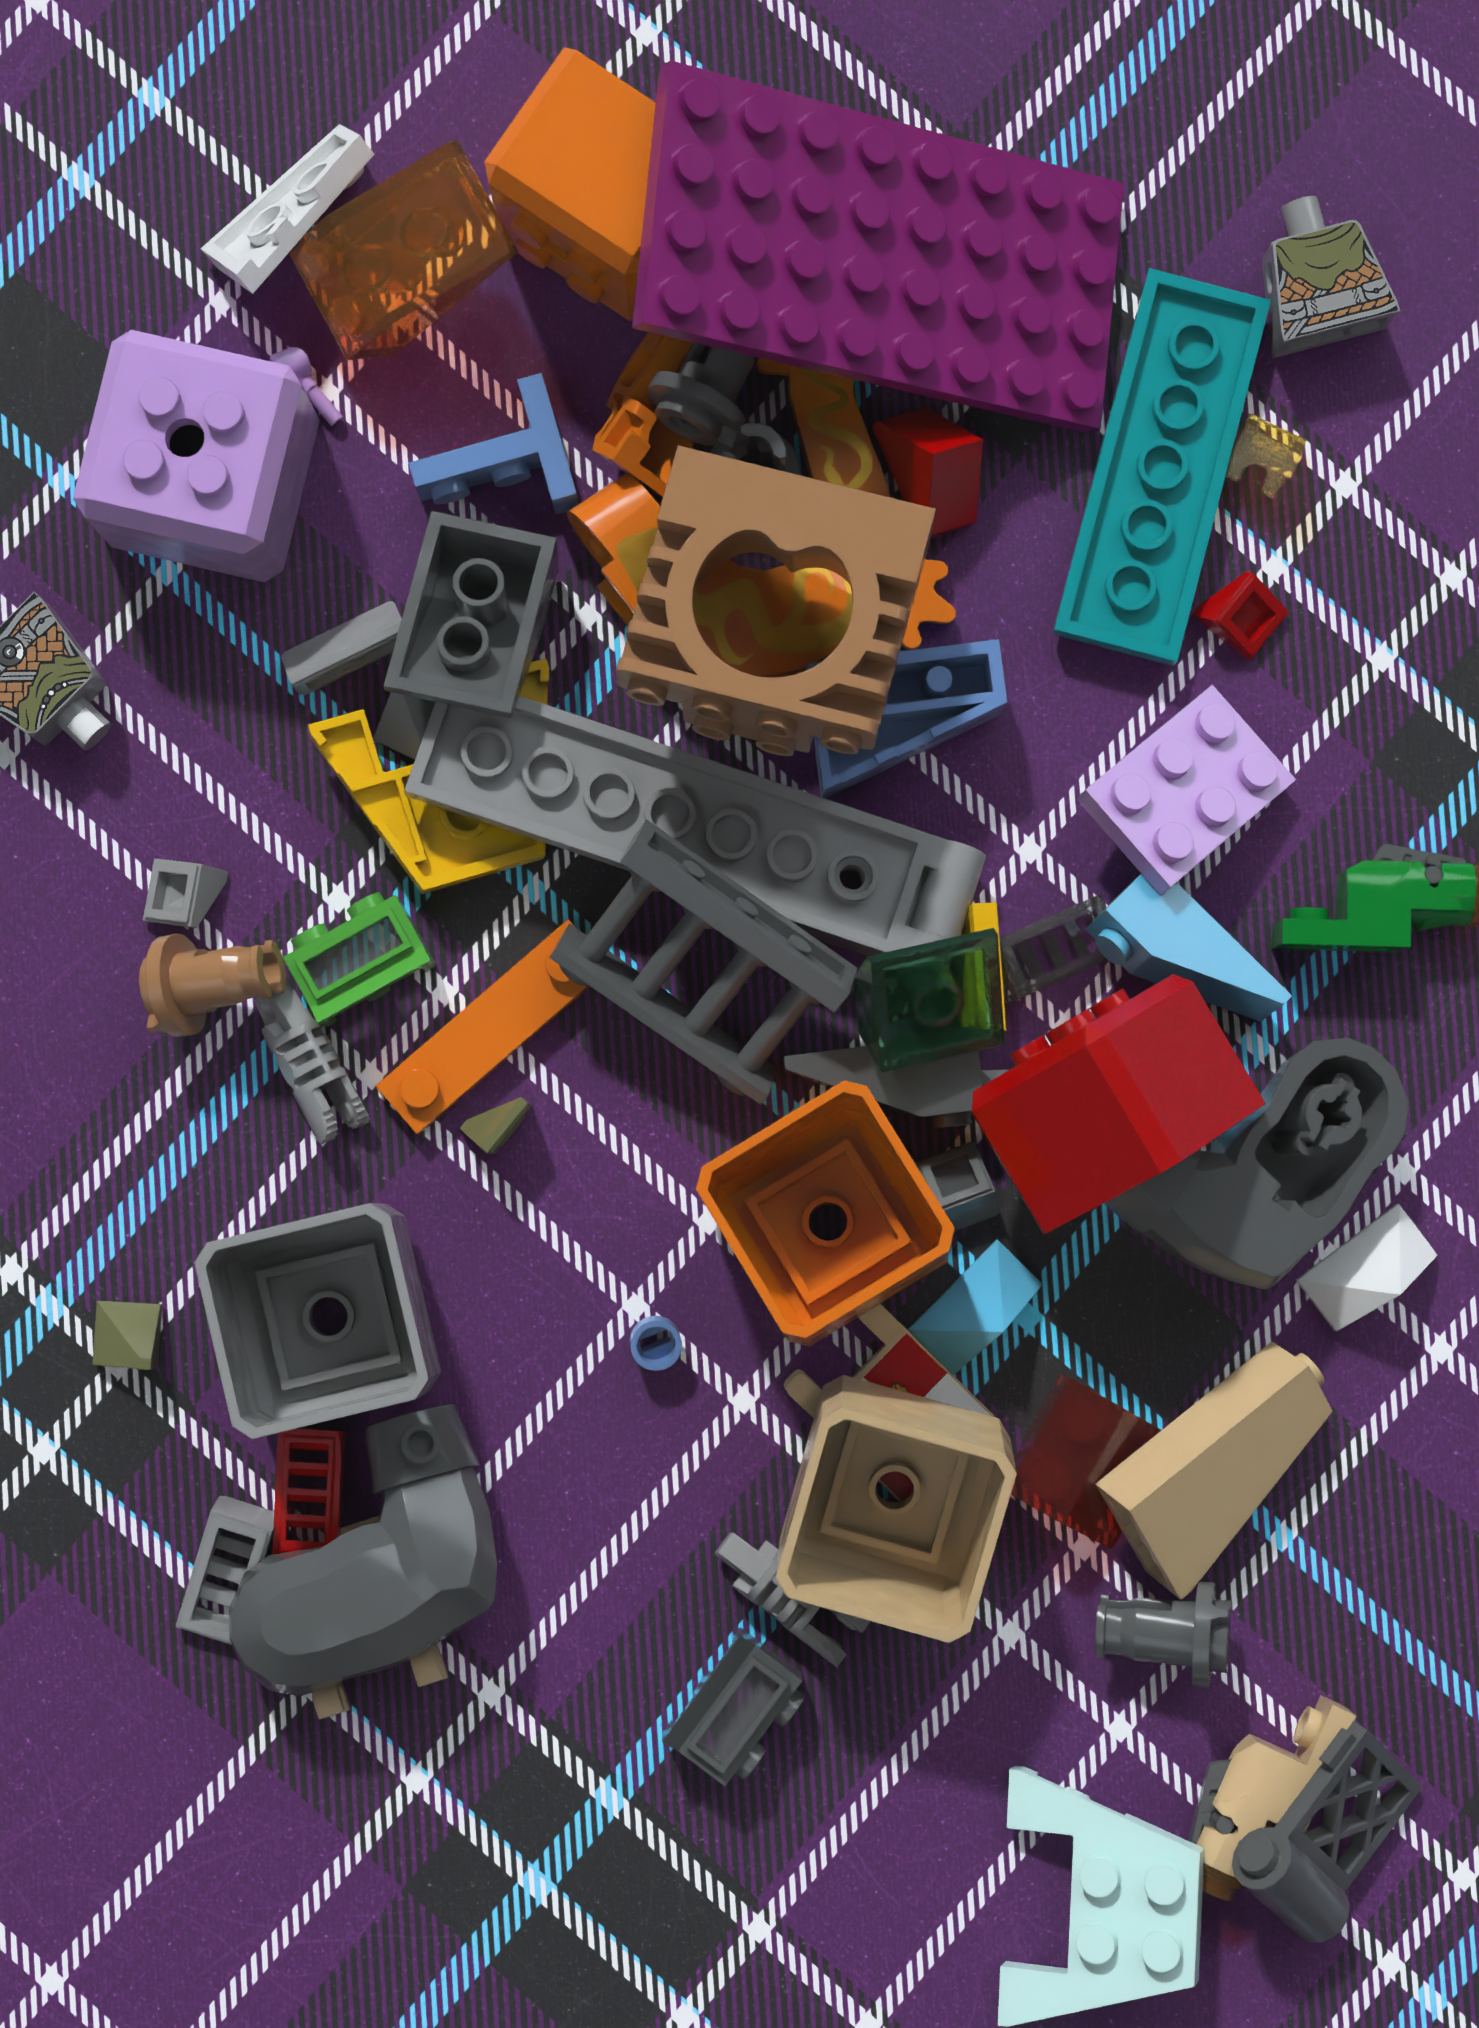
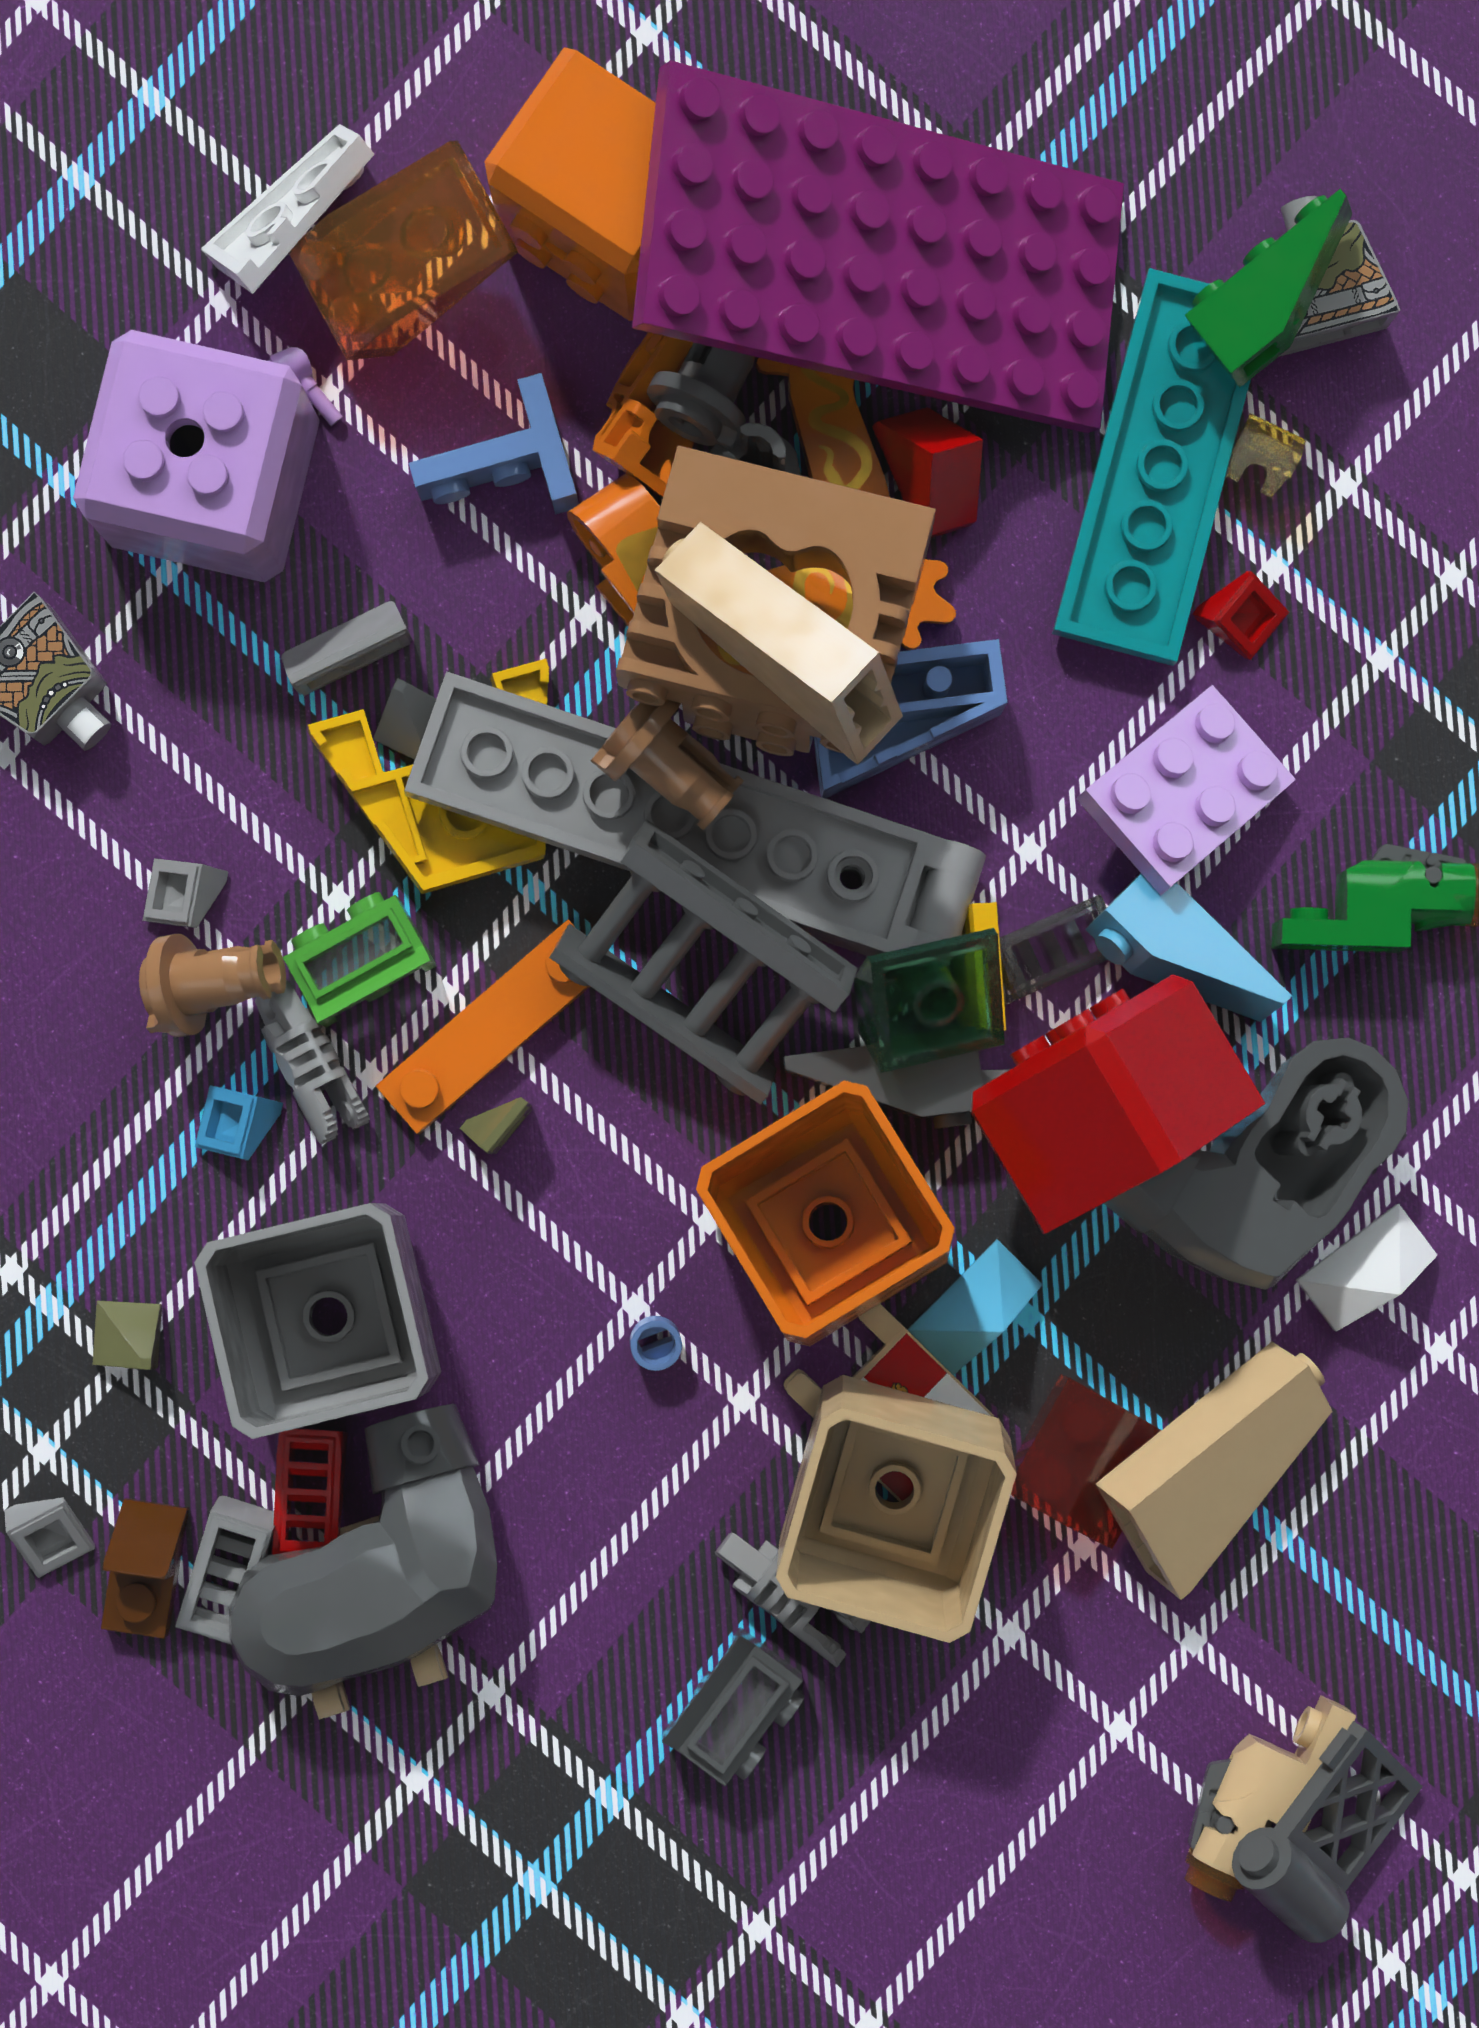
dark grey slope [384,511,559,718] -> none
dark grey slope [915,1141,1000,1231] -> none
light aqua wing [998,1765,1204,2027] -> none
dark grey piece [1095,1581,1231,1688] -> none
none -> light grey slope [4,1497,95,1578]
none -> reddish brown slope [101,1498,189,1639]
none -> dark azure slope [194,1085,283,1160]
none -> medium nougat piece [590,700,744,830]
none -> tan slope [655,522,903,765]
none -> green slope [1185,188,1353,388]

